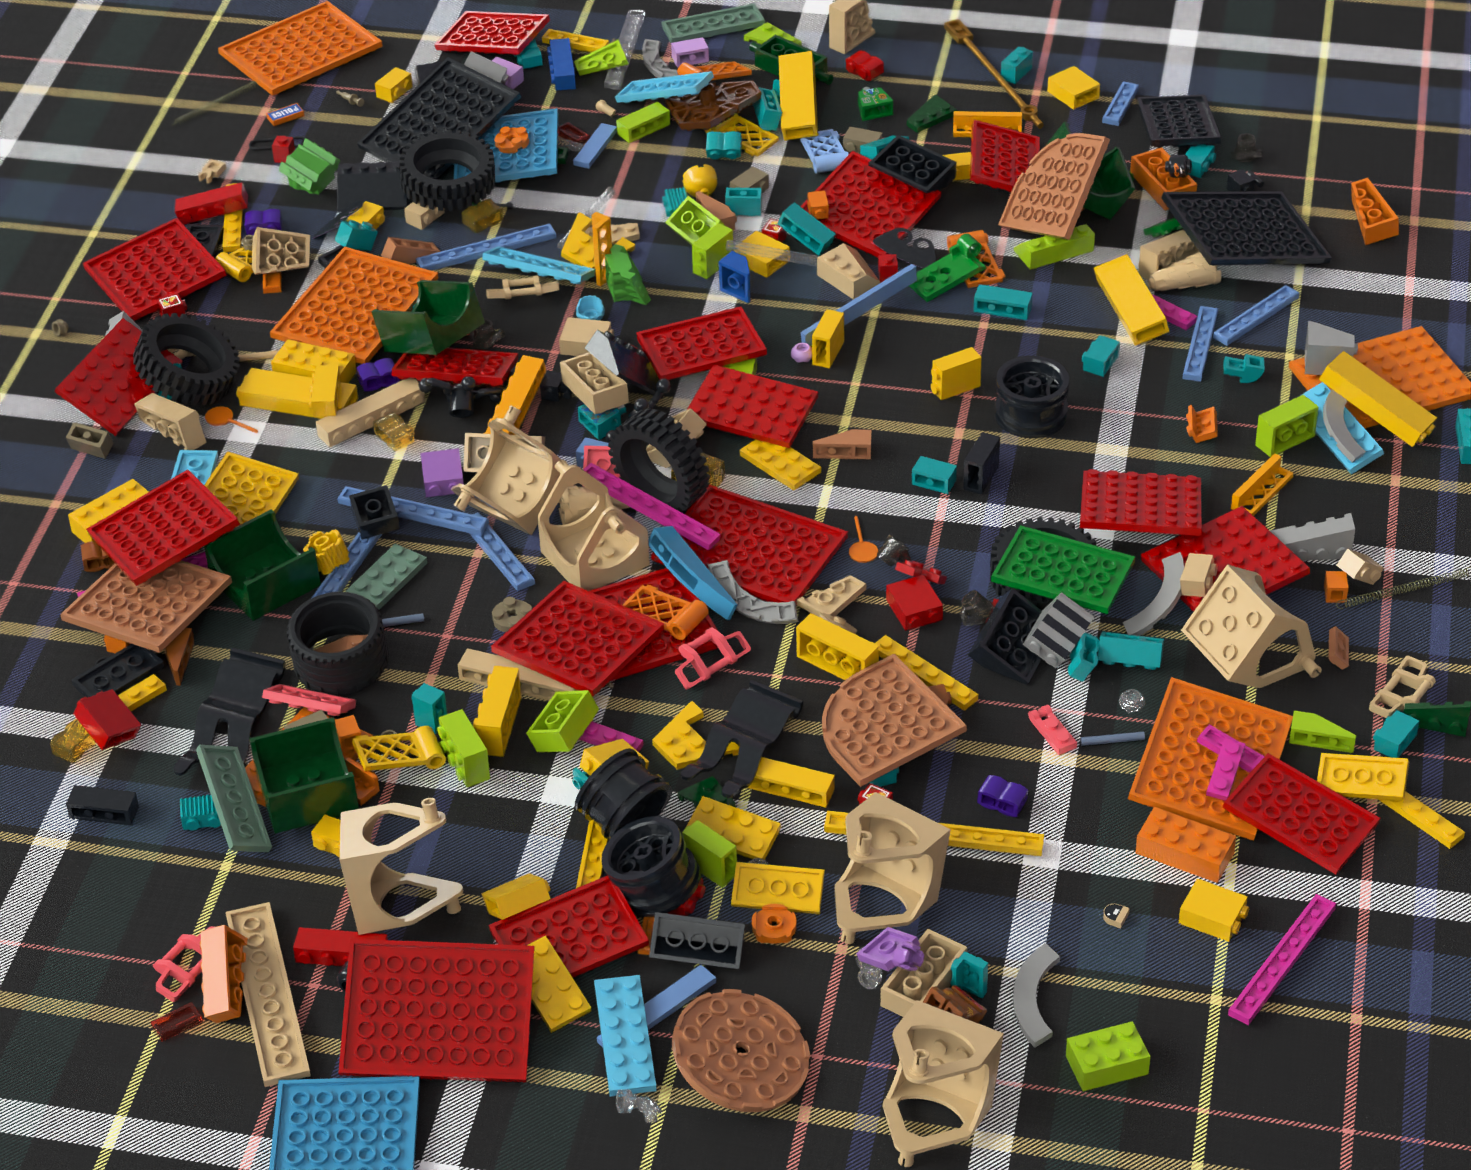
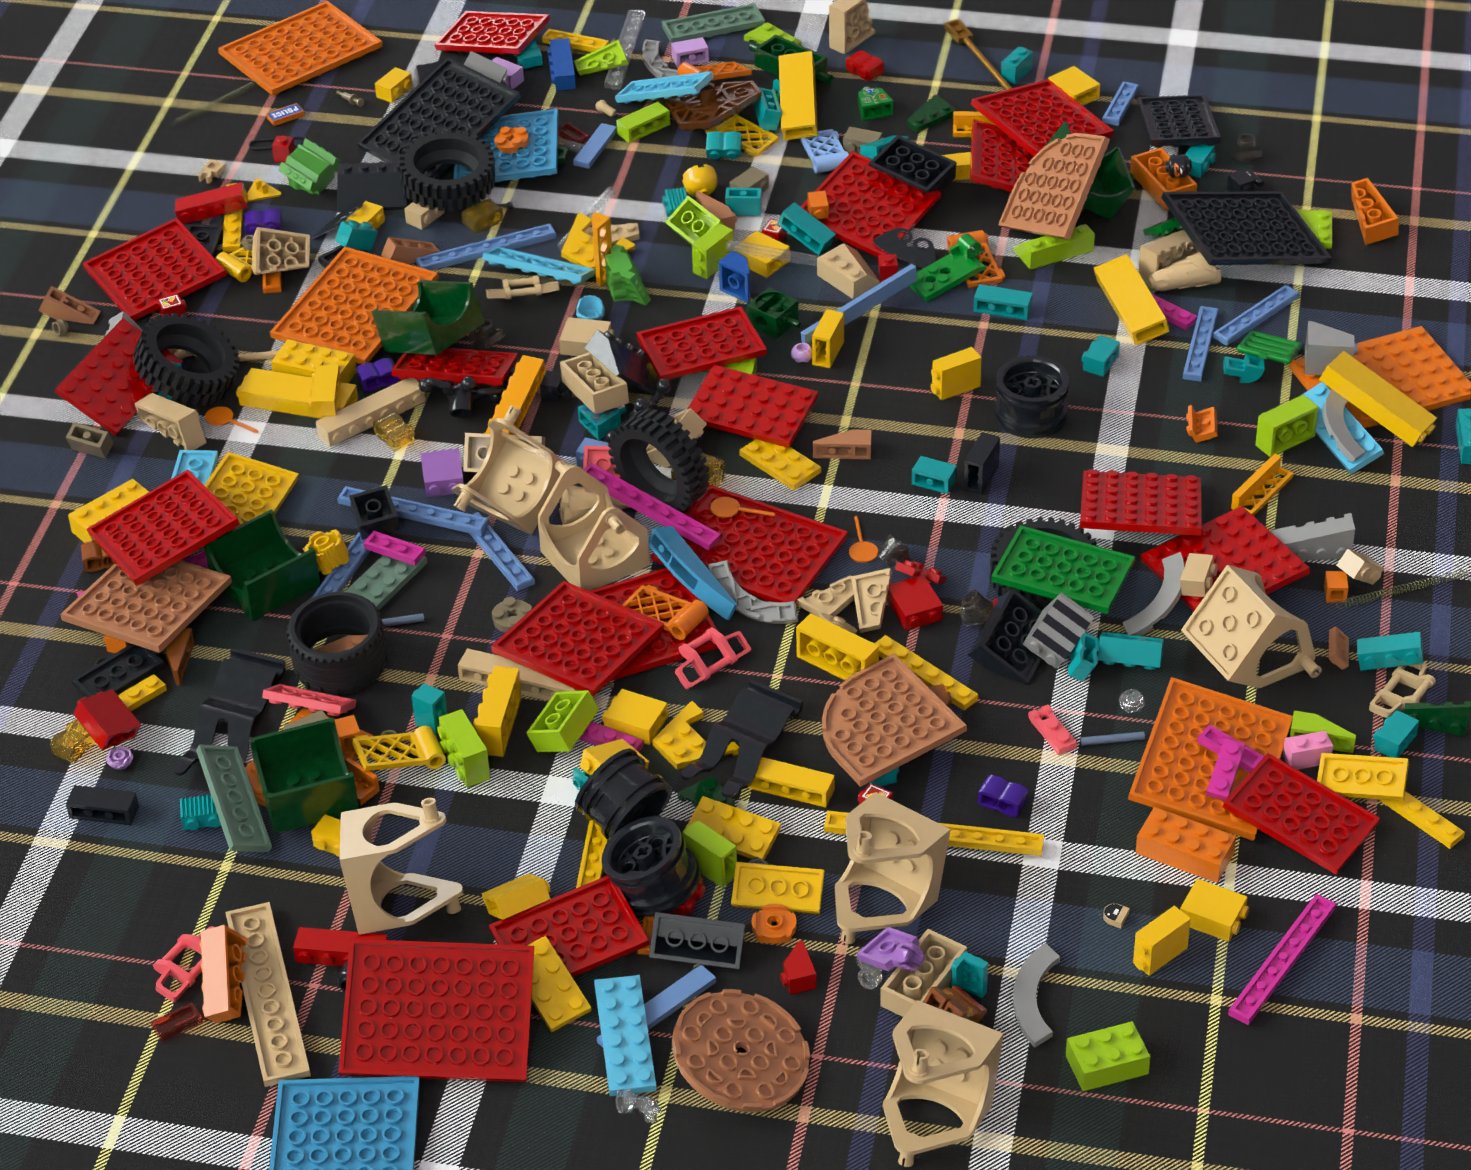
none -> nougat slope [39,286,101,325]
none -> lavender plate [106,746,133,770]
none -> yellow piece [247,179,282,202]
none -> dark pink plate [363,531,425,566]
none -> yellow brick [602,689,668,745]
none -> orange piece [711,497,776,518]
none -> dark green piece [747,287,801,339]
none -> red slope [780,940,816,995]
none -> tan wing [851,568,892,633]
none -> red plate [971,79,1114,156]
none -> yellow brick [1133,906,1191,976]
none -> green bar [1237,331,1303,364]
none -> bright pink brick [1282,731,1333,770]
none -> lime wing [1296,209,1332,249]
none -> teal brick [1357,632,1424,671]

